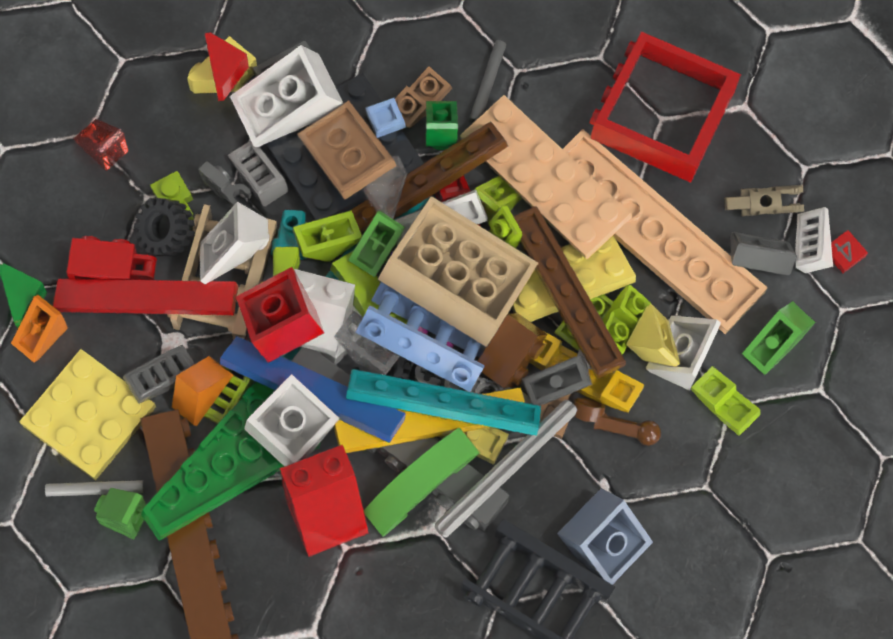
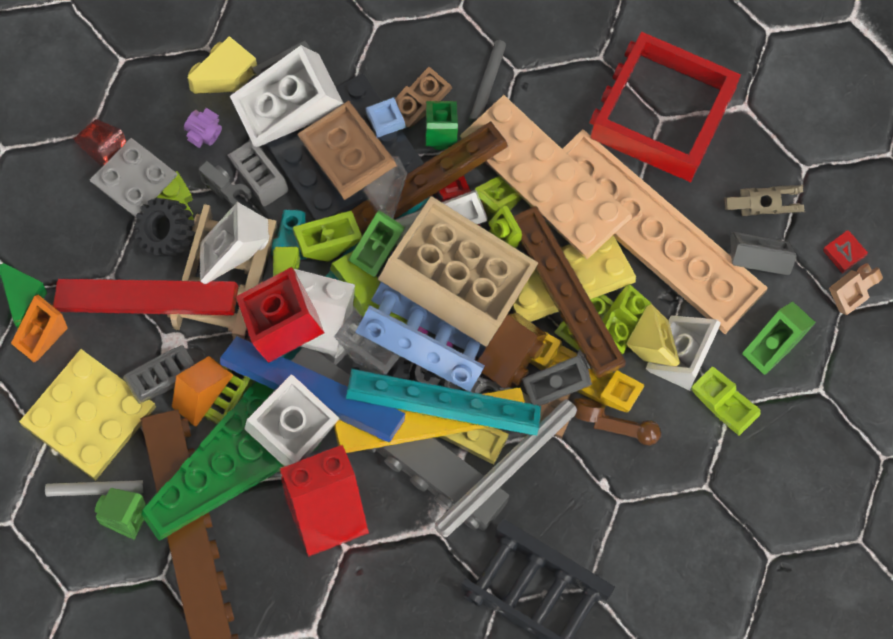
red brick [67,236,157,280] -> none
red slope [205,32,249,101] -> none
bright green slope [364,428,481,537] -> none
sand blue slope [557,488,653,585] -> none
white slope [795,207,833,273] -> none
none -> light grey hinge [90,138,178,217]
none -> medium lavender gear [184,108,222,148]
none -> medium nougat plate [829,263,883,315]

